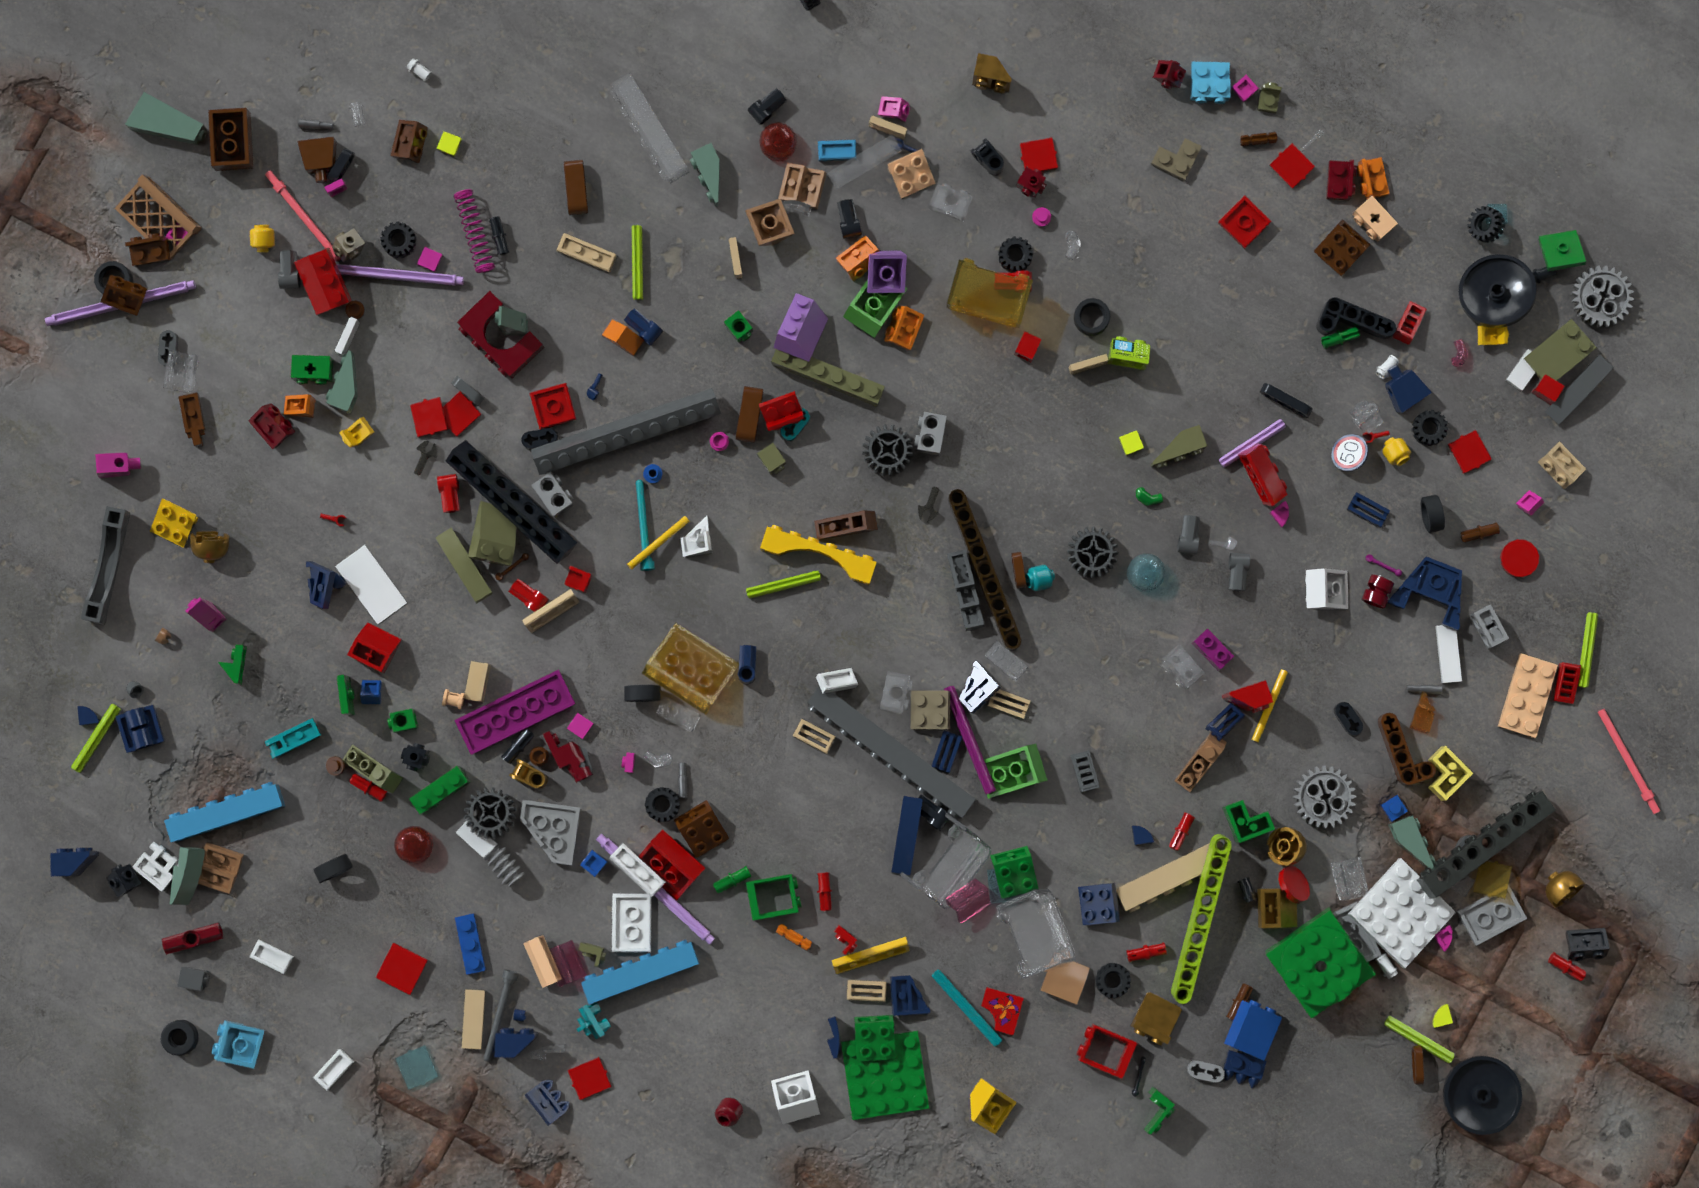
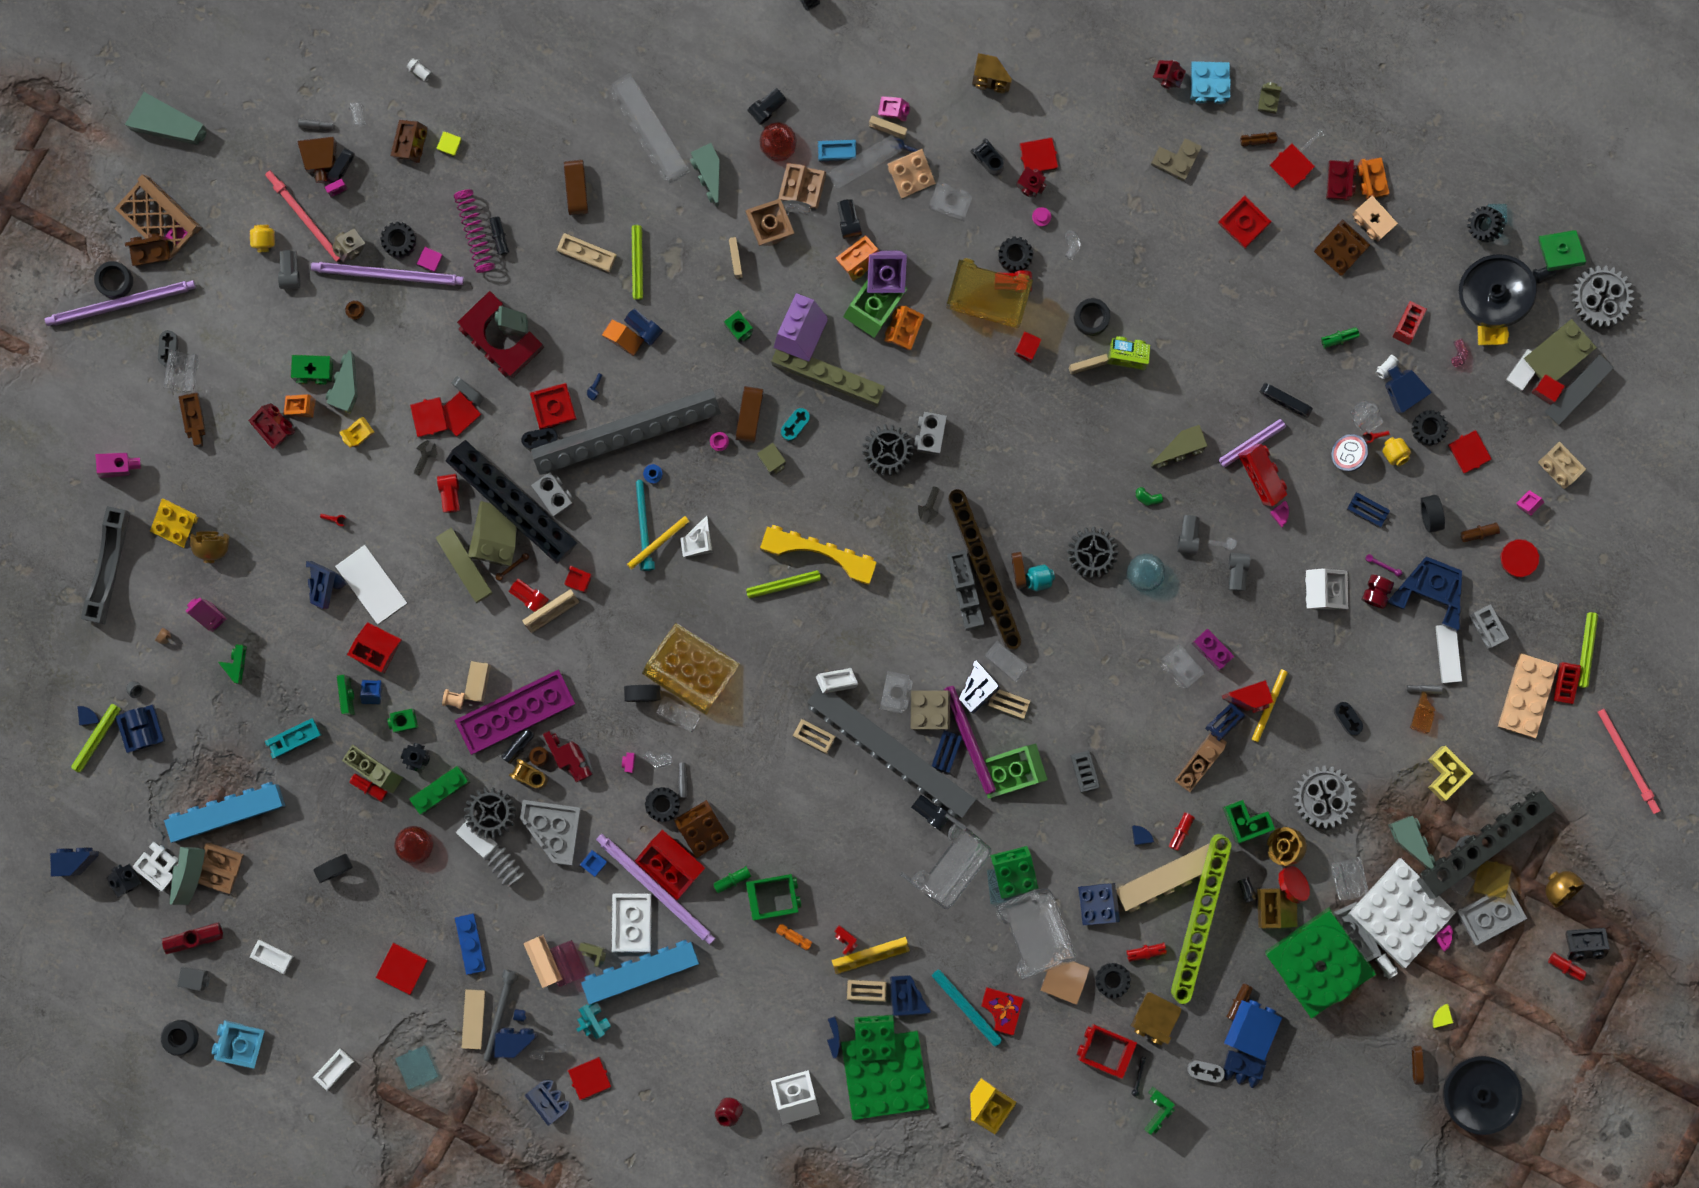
reddish brown bracket [100,275,147,316] -> none
reddish brown brick [208,108,254,171] -> none
red slope [294,248,352,315] -> none
reddish brown plate [326,756,345,776] -> none
white tile [335,317,360,357] -> none
dark pink tile [567,713,594,739] -> none
white tile [609,843,665,897] -> none
dark blue piece [738,645,757,685] -> none
red bracket [759,391,804,431] -> none
reddish brown slope [814,510,878,540] -> none
red axle [817,872,832,911] -> none
dark blue slope [891,796,923,875] -> none
clear pink panel [945,878,990,924] -> none
neon yellow tile [1119,430,1144,455] -> none
dark pink plate [1231,75,1259,102] -> none
black beam [1316,297,1396,339] -> none
reddish brown beam [1378,713,1436,785] -> none
blue plate [1380,795,1408,822] -> none
lime axle [1384,1016,1455,1063] -> none

